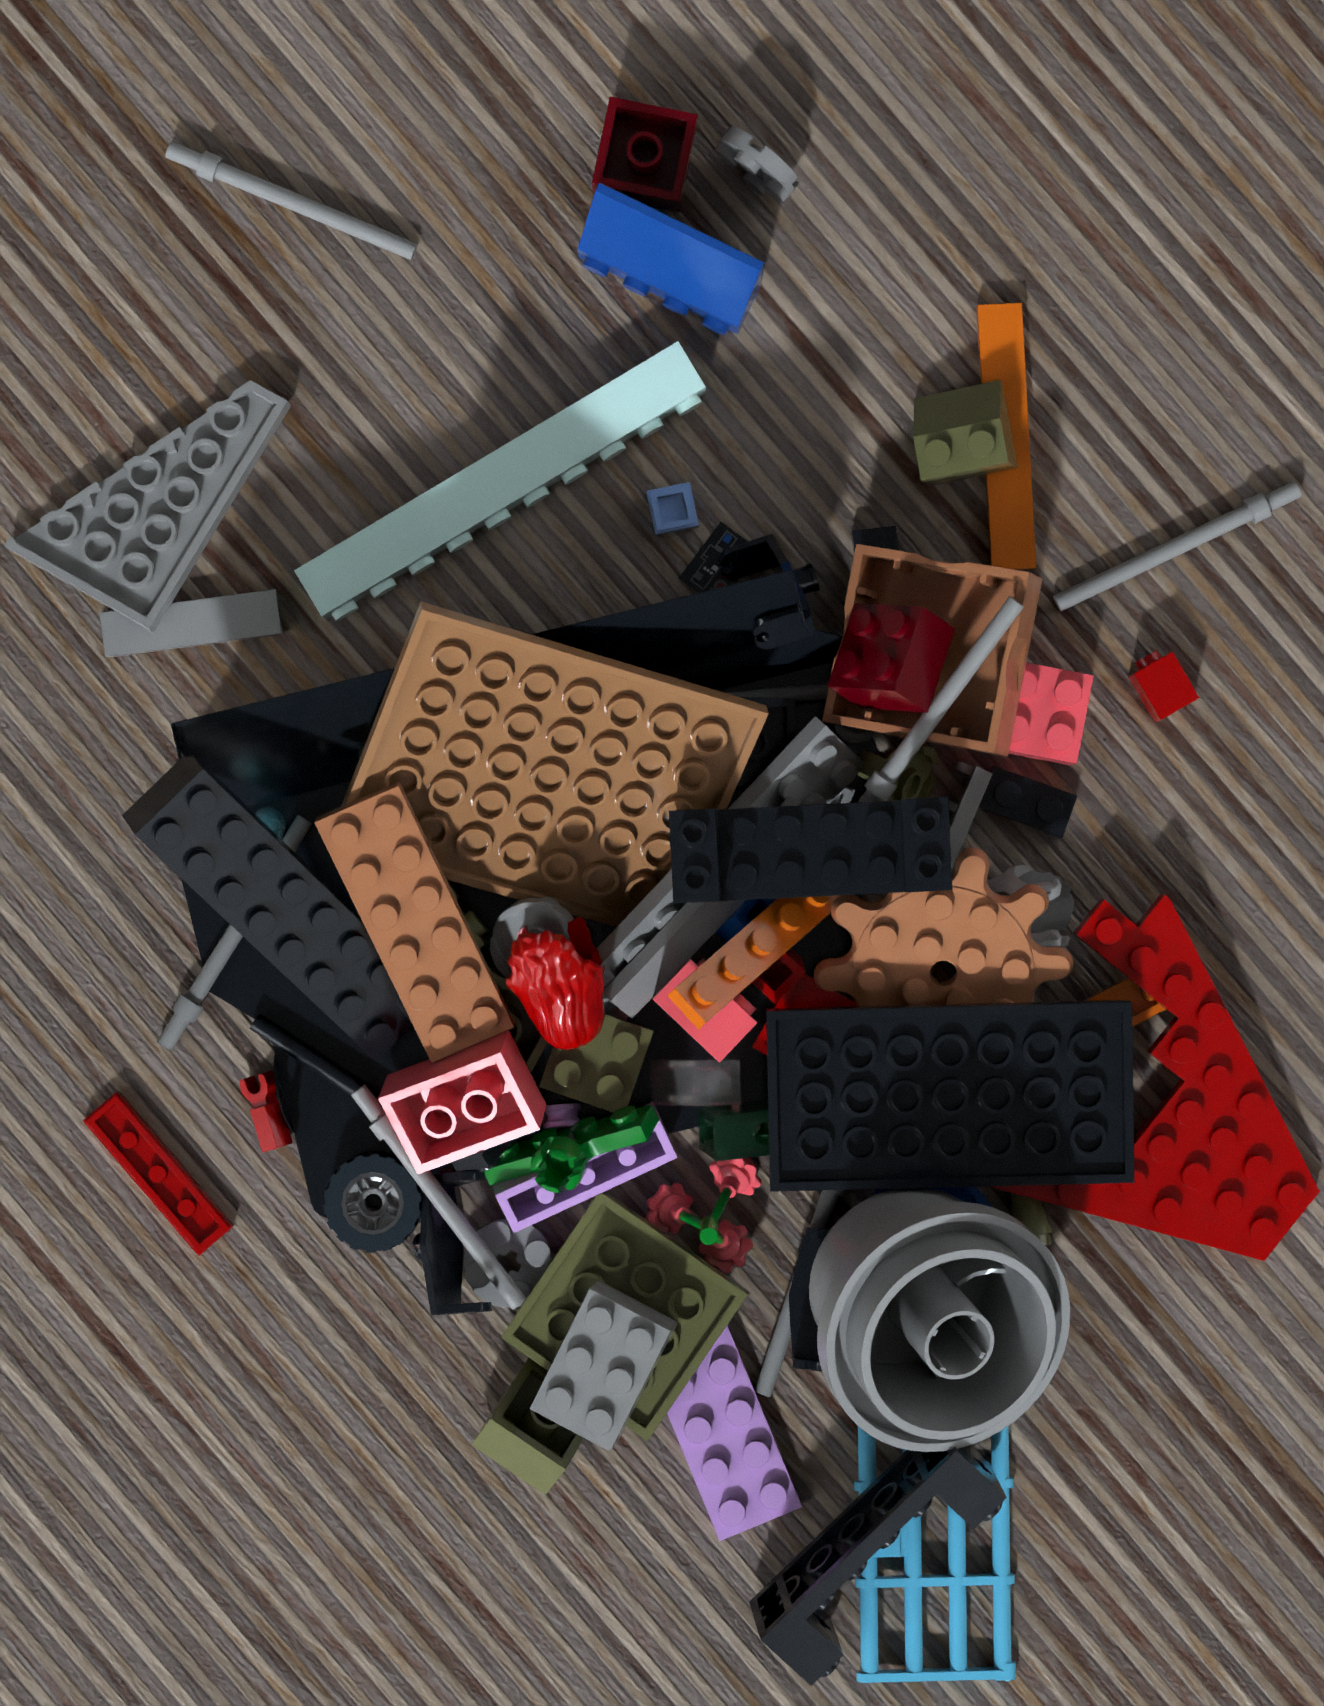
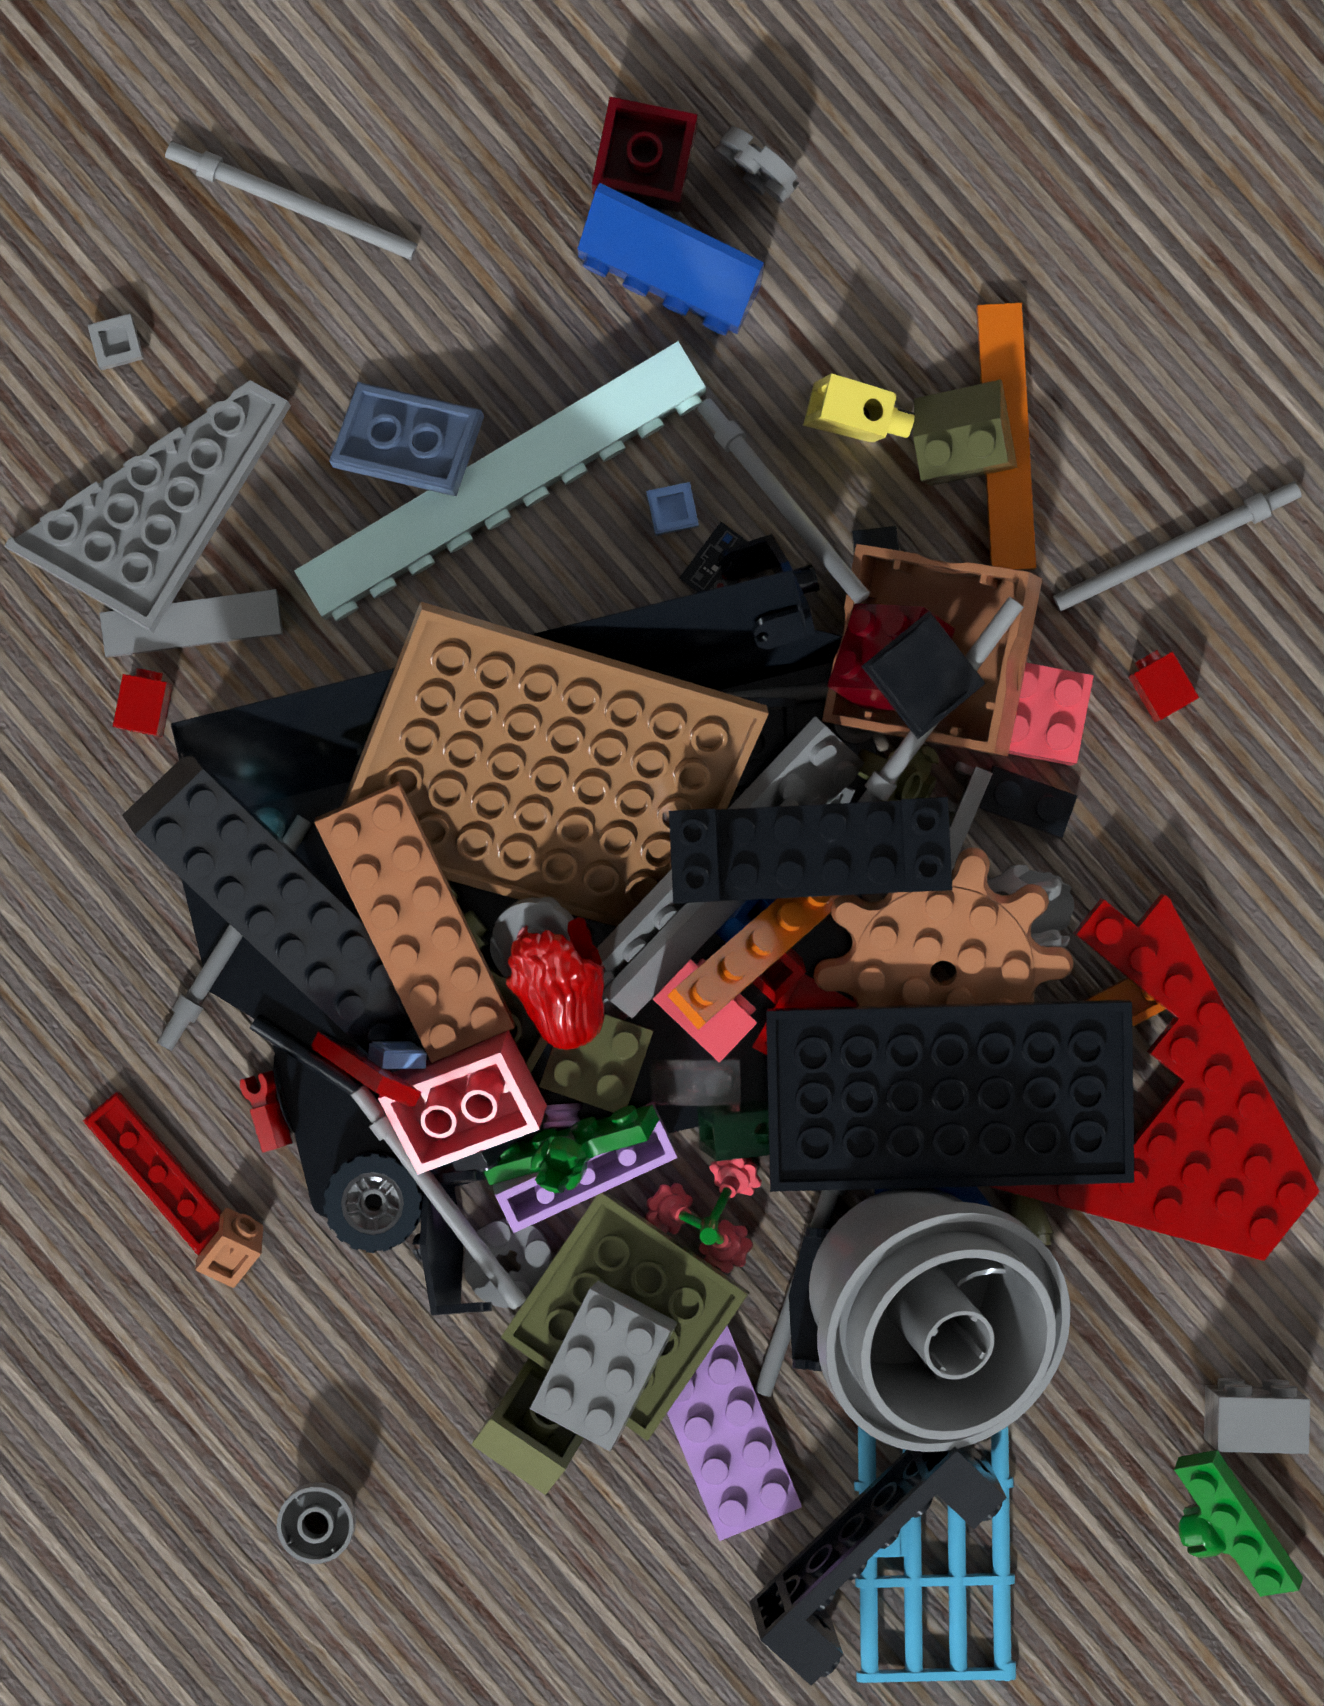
none -> light grey plate [87,314,144,371]
none -> red brick [112,668,173,737]
none -> nougat bracket [195,1208,263,1288]
none -> light grey piece [277,1482,356,1564]
none -> red tile [311,1032,421,1107]
none -> sand blue tile [329,382,484,496]
none -> light blue tile [368,1041,427,1069]
none -> light grey bar [697,398,870,604]
none -> light yellow torso [803,373,915,442]
none -> black piece [861,611,985,739]
none -> green plate [1174,1450,1303,1597]
none -> light grey brick [1204,1378,1310,1454]

